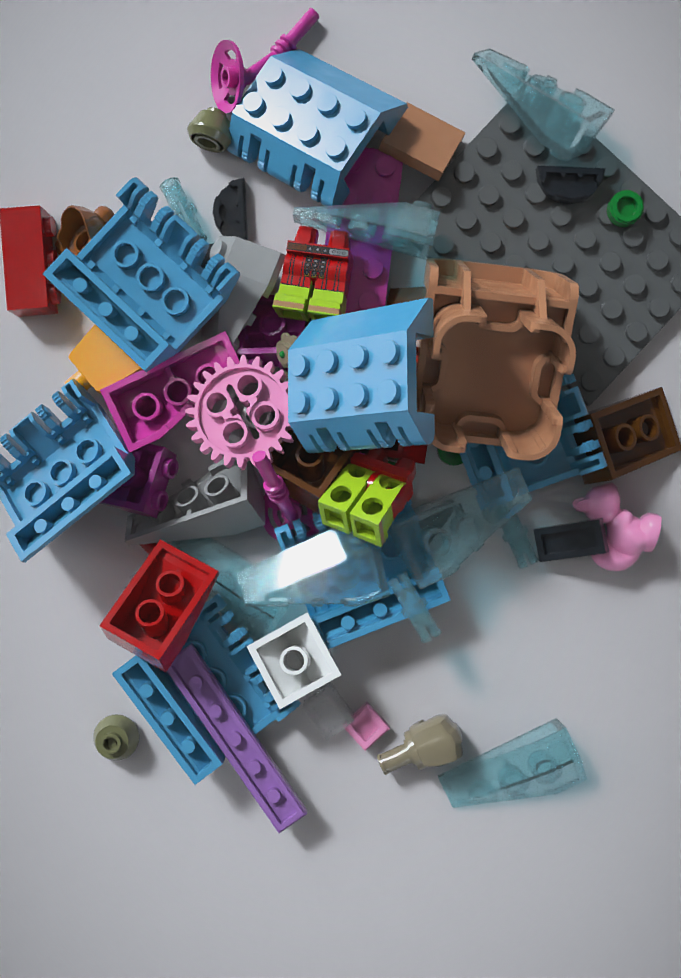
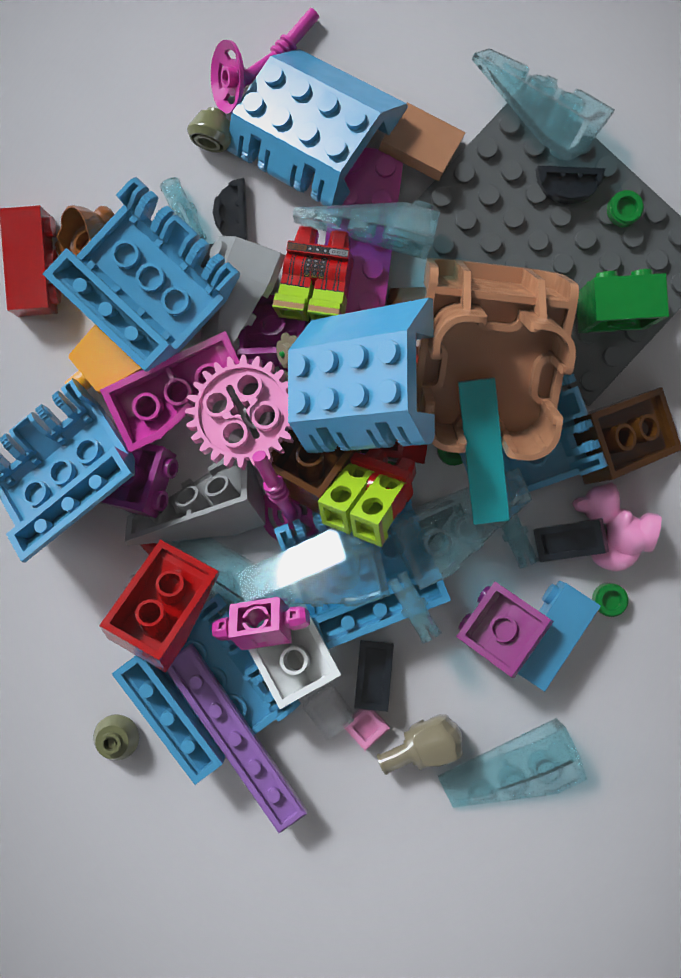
none -> dark pink piece [212,597,310,650]
none -> black tile [354,640,394,712]
none -> magenta plate [456,581,554,678]
none -> teal tile [457,377,510,525]
none -> dark azure brick [518,581,601,692]
none -> green brick [577,269,669,333]
none -> green tile [592,583,629,617]

